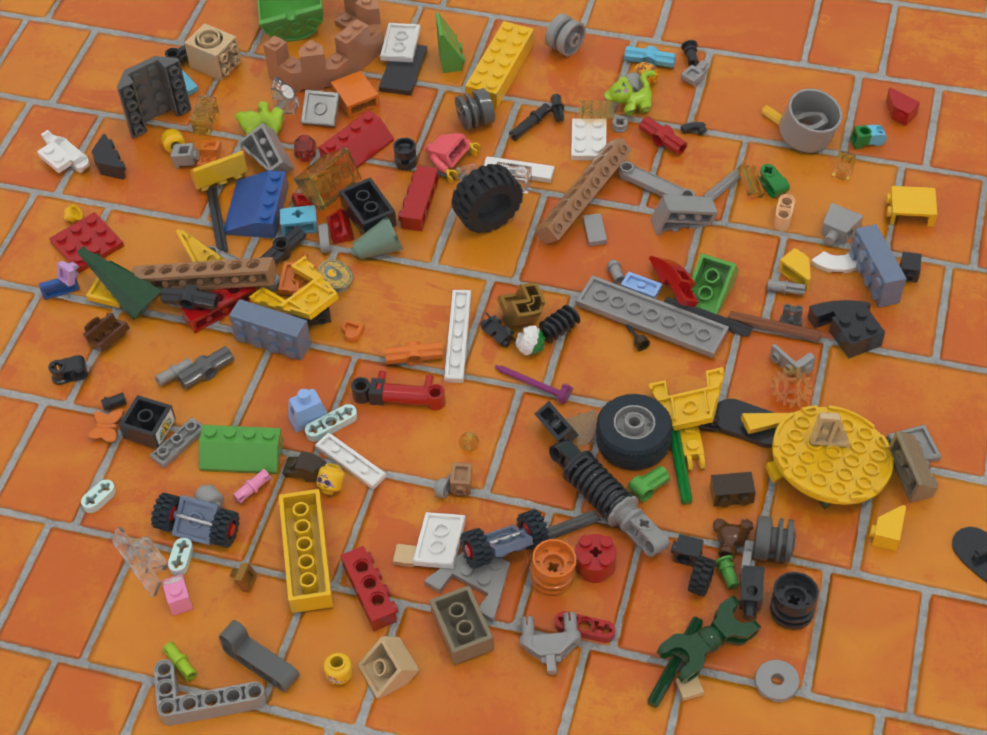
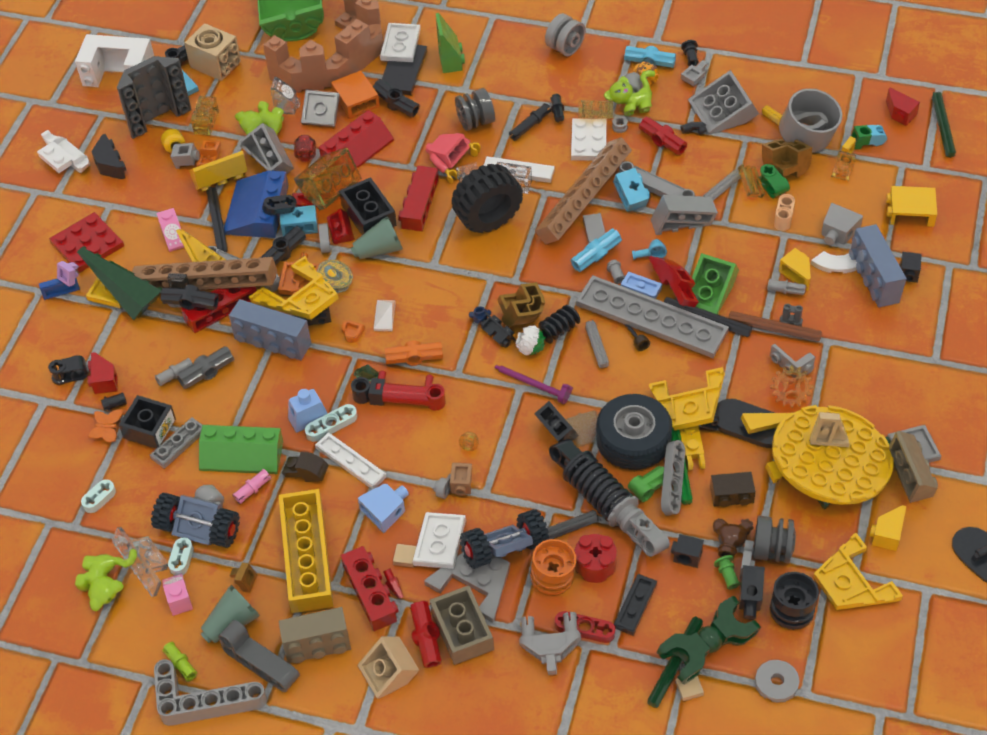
yellow tile [64,204,83,223] -> none
reddish brown slope [83,313,130,352] -> none
yellow head [316,463,344,495] -> none
yellow head [323,652,353,685] -> none
black wheel [393,137,417,171] -> none
white tile [444,290,471,383] -> none
yellow brick [465,21,534,109] -> none
black tyre [688,555,716,597] -> none
black slope [807,300,871,329] -> none
black brick [829,305,885,359] -> none
none -> white piece [75,34,154,87]
none -> lime animal [75,549,137,612]
none -> red slope [88,352,118,394]
none -> bright pink slope [156,208,184,252]
none -> clear smoke tile [167,273,189,289]
none -> sand green cone [201,585,260,643]
none -> black beam [262,195,297,215]
none -> dark tan brick [279,607,351,663]
none -> clear green tile [354,364,379,381]
none -> light blue torso [358,484,409,533]
none -> black piece [373,79,420,117]
none -> white slope [374,300,396,332]
none -> red bar [383,568,404,599]
none -> red piece [410,601,442,668]
none -> dark blue plate [469,306,491,323]
none -> medium azure piece [570,228,622,272]
none -> light grey axle [585,320,609,368]
none -> medium azure brick [613,168,650,212]
none -> black tile [614,574,657,636]
none -> medium azure bar [632,239,667,260]
none -> light grey beam [661,440,685,516]
none -> light grey slope [688,70,759,134]
none -> pearl gold brick [762,139,812,178]
none -> yellow wing [813,533,903,610]
none -> yellow tile [840,136,856,161]
none -> dark green axle [932,92,956,157]

